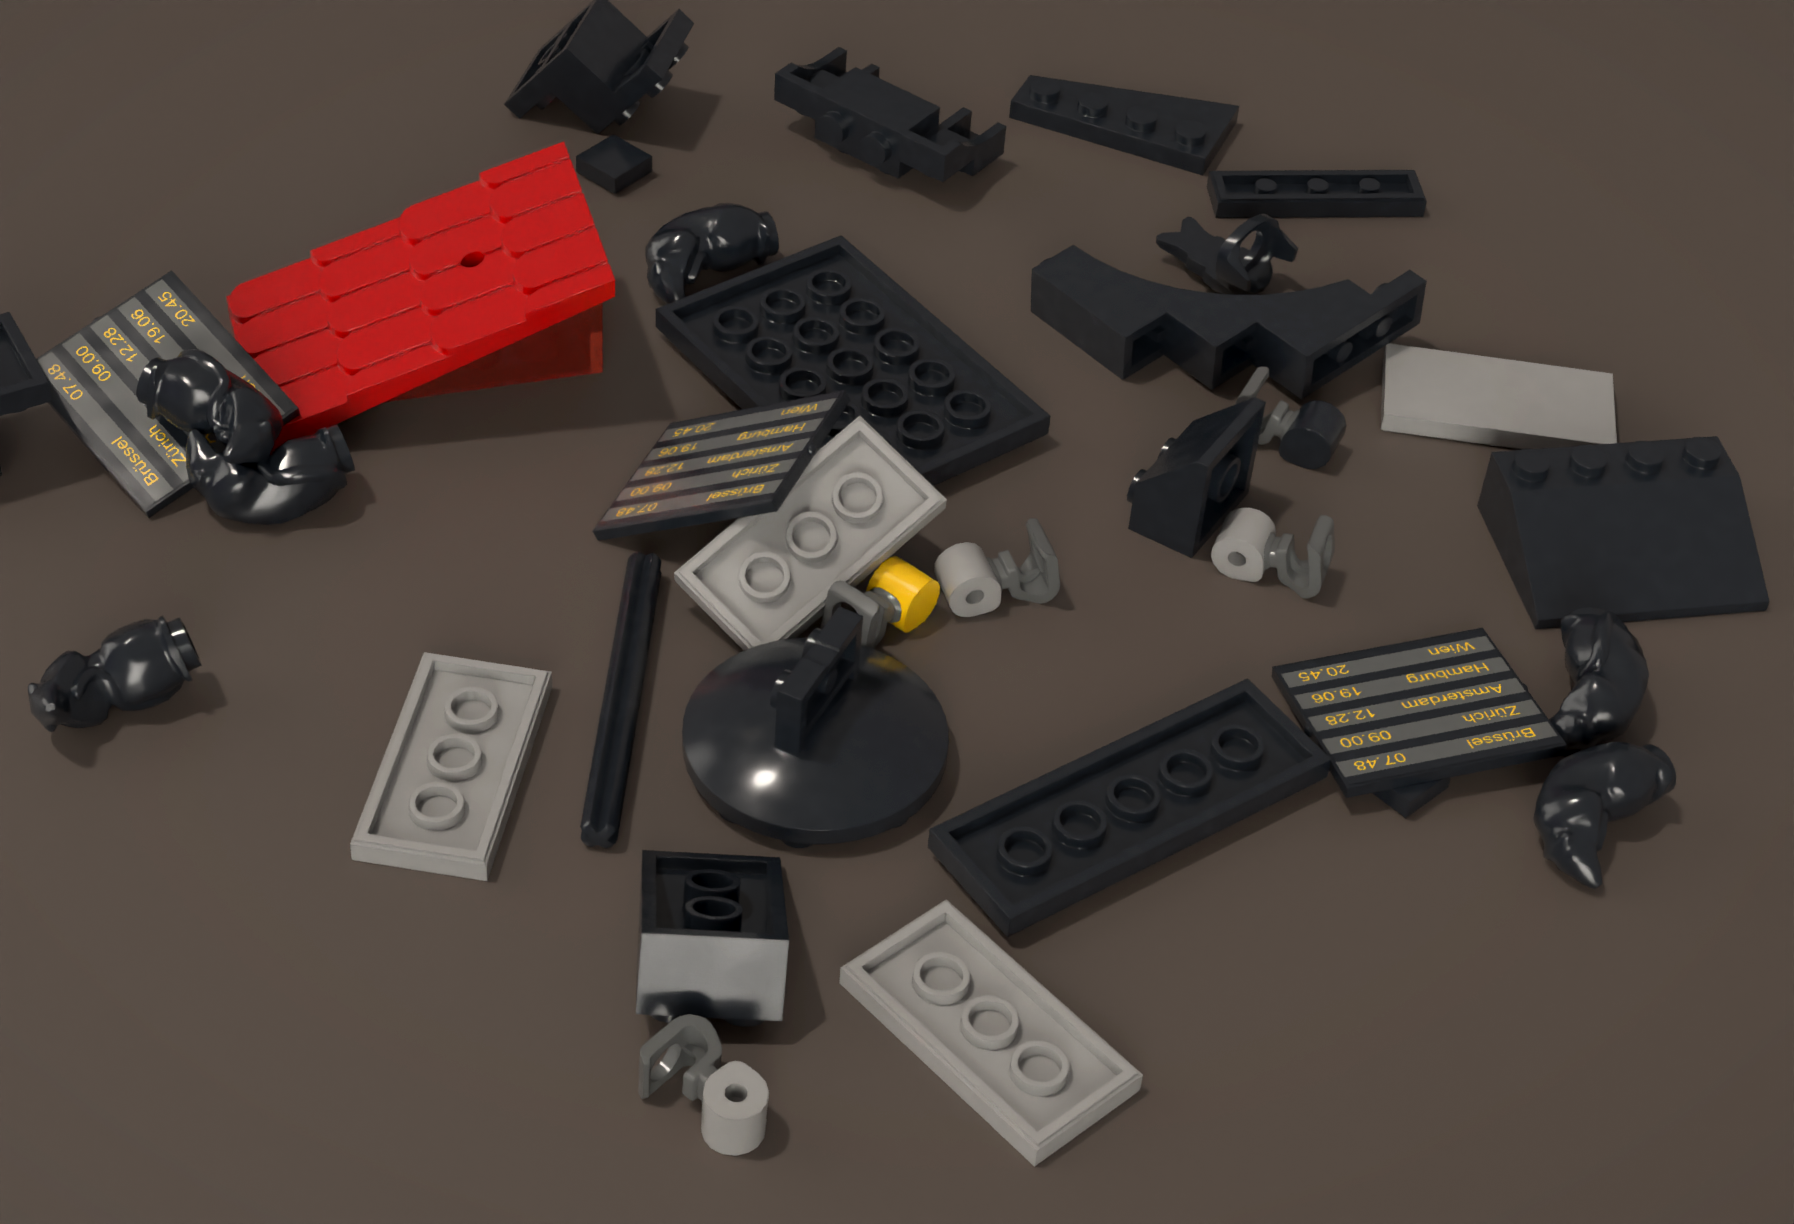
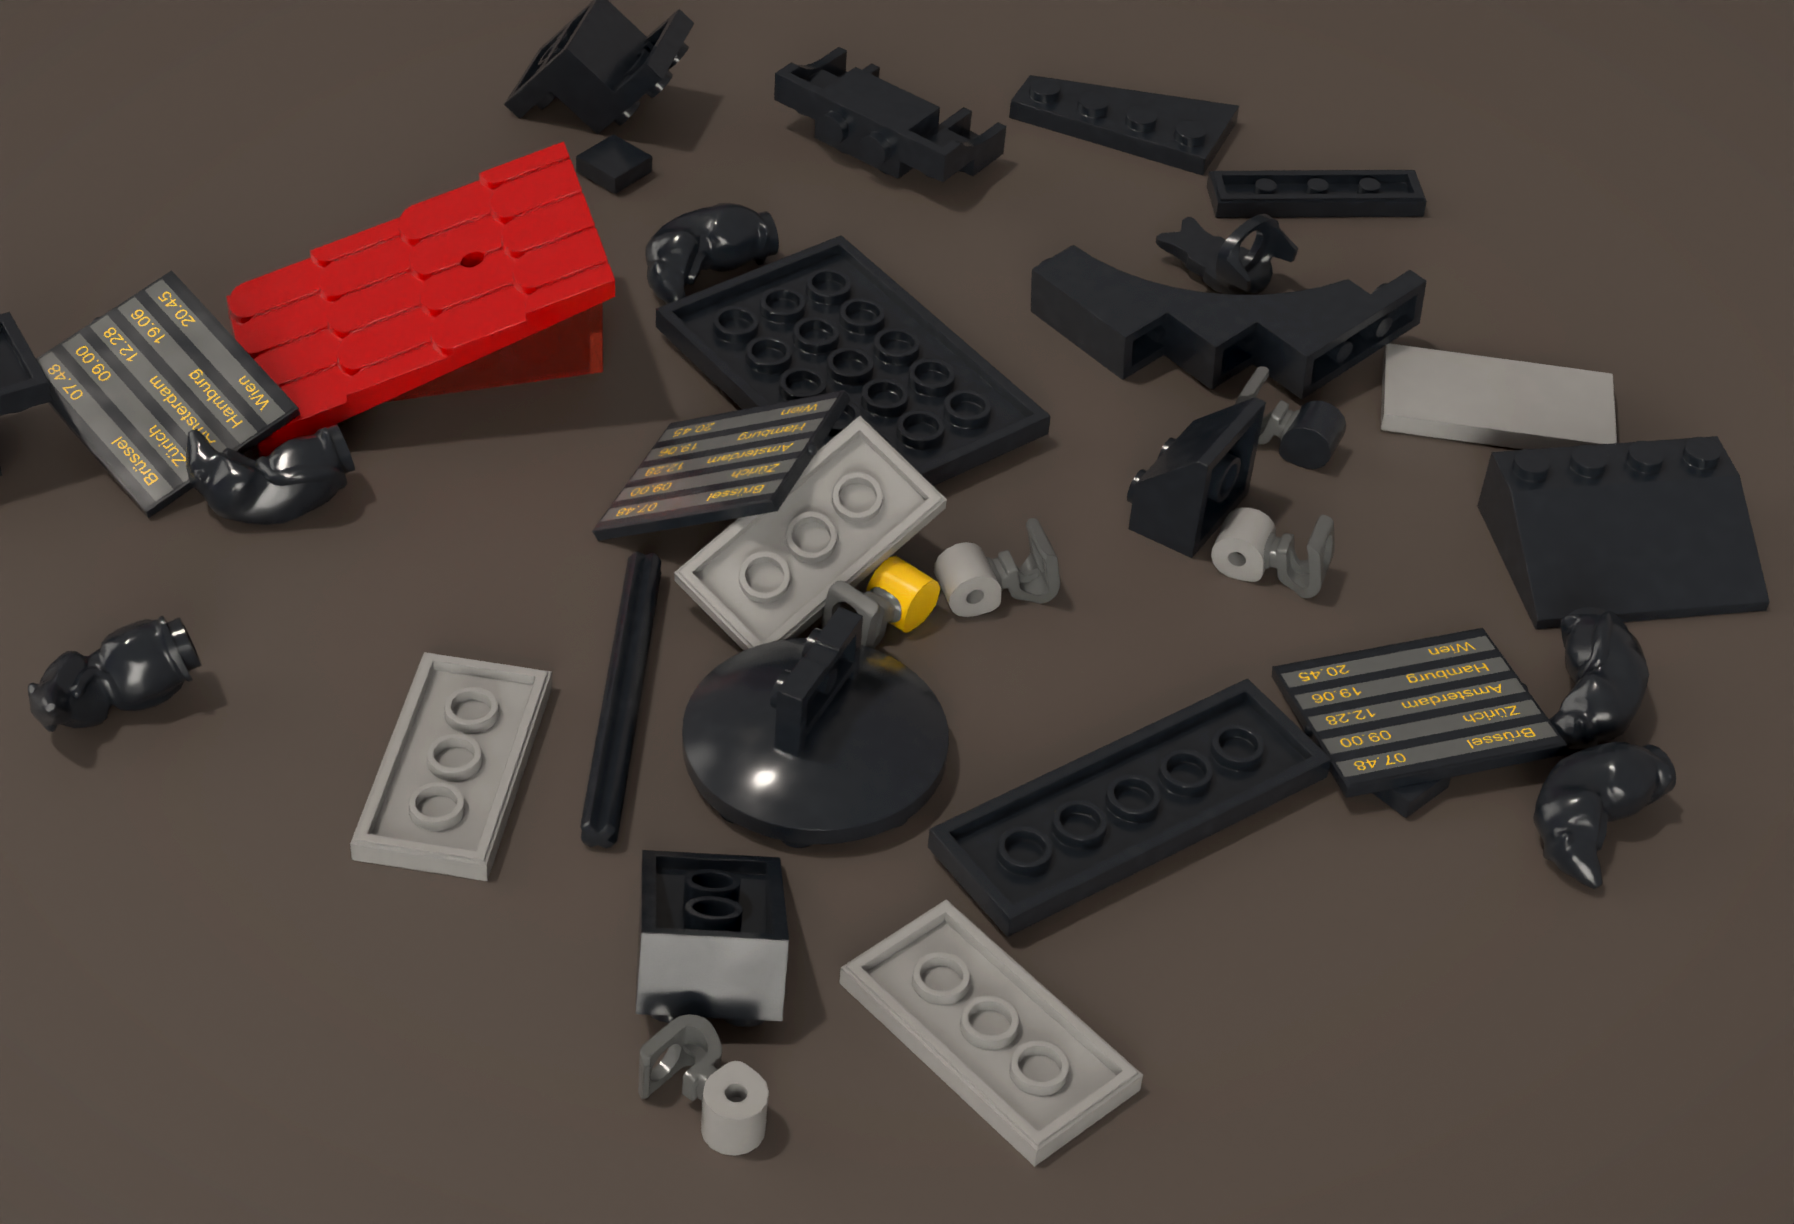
black animal [136,349,283,464] -> none

